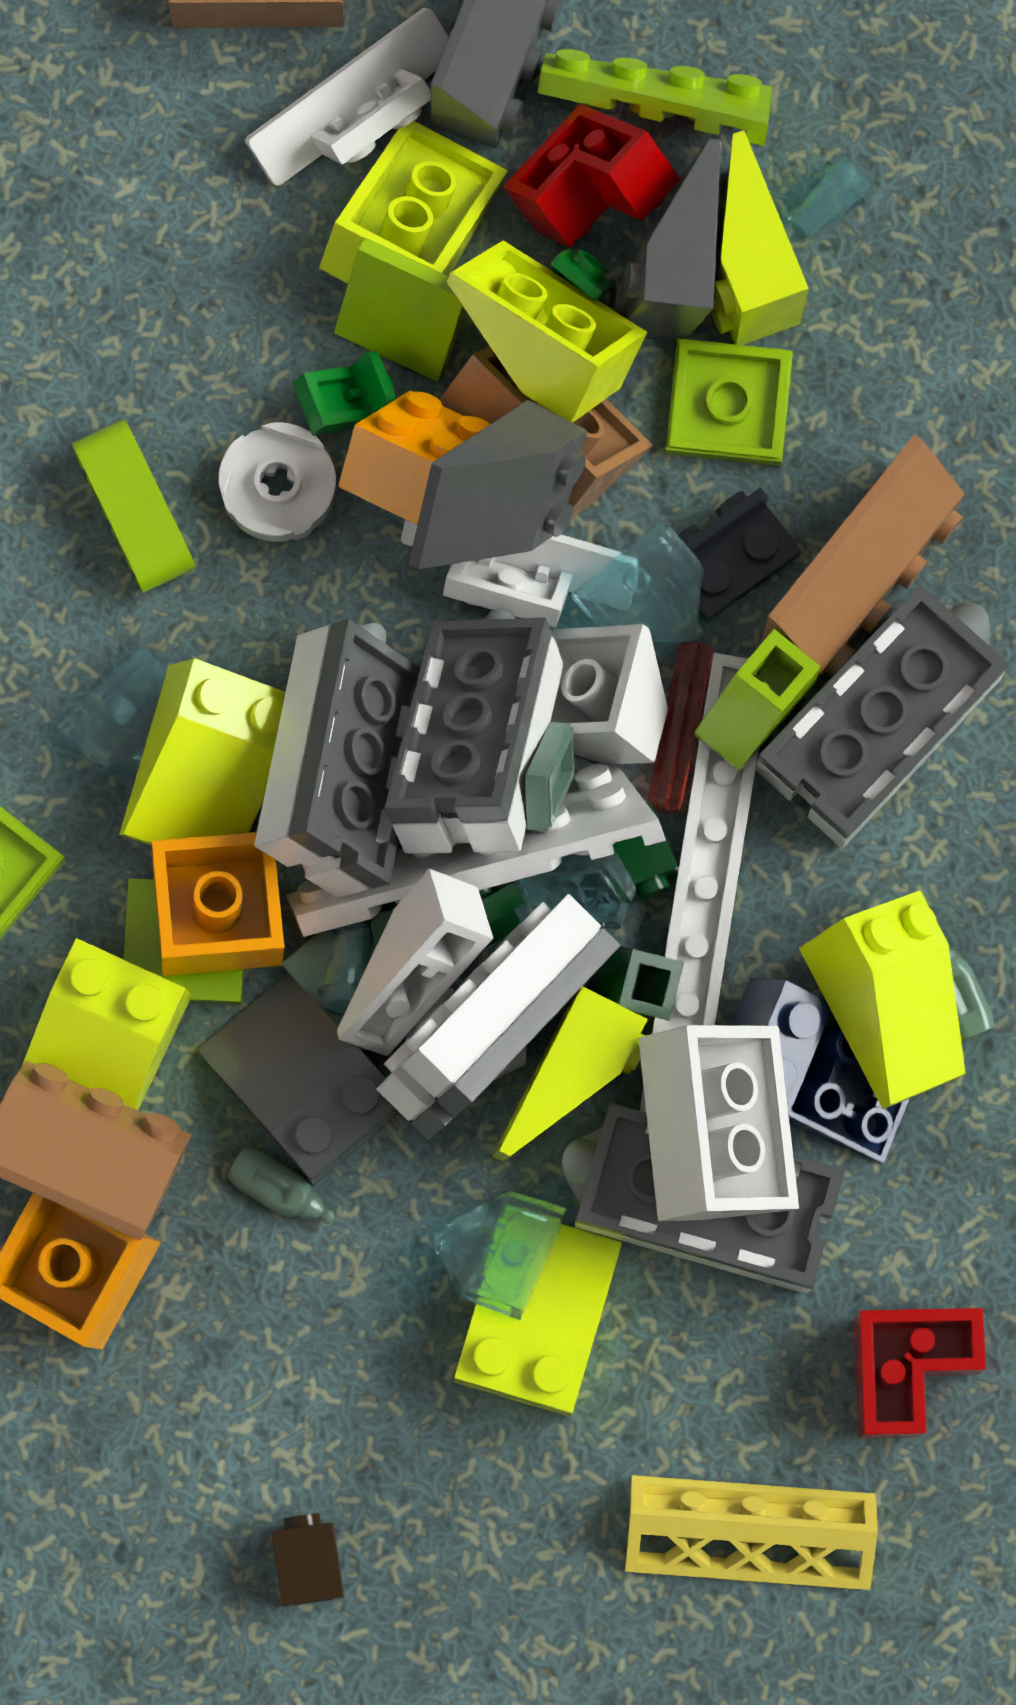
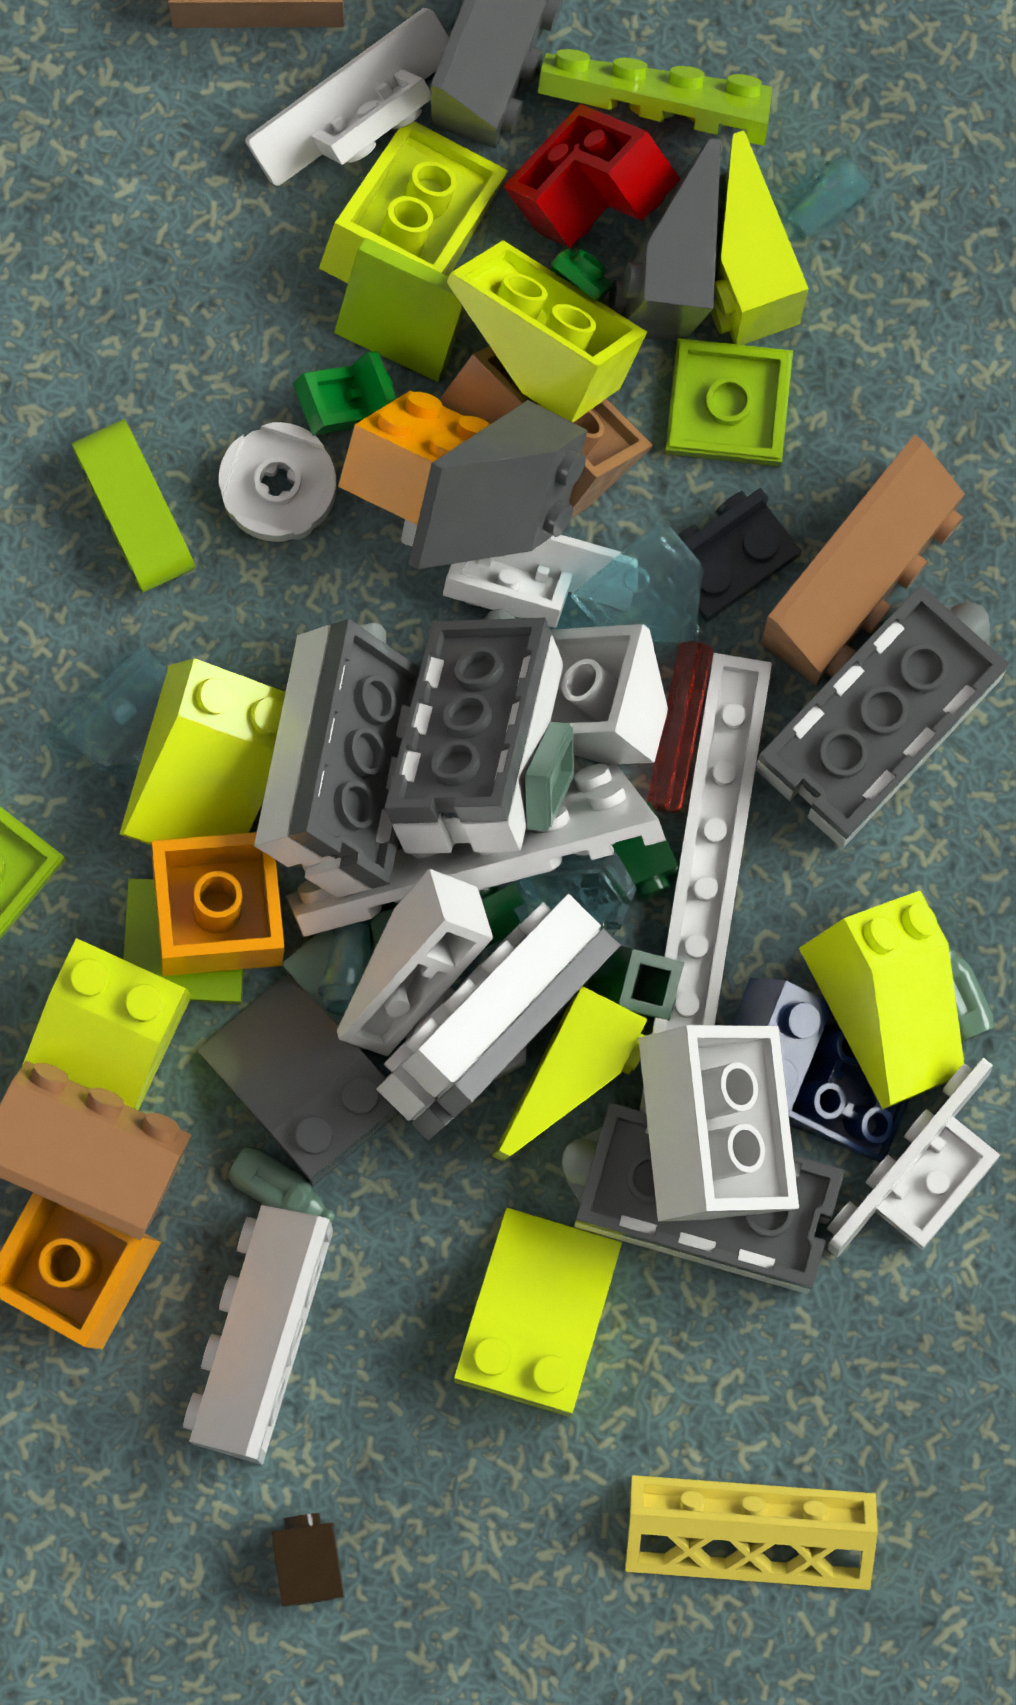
clear light blue slope [429,1191,566,1320] -> none
lime slope [694,629,821,772] -> none
red brick [854,1308,986,1439] -> none
none -> white slope [183,1205,333,1465]
none -> white bracket [827,1058,1000,1257]

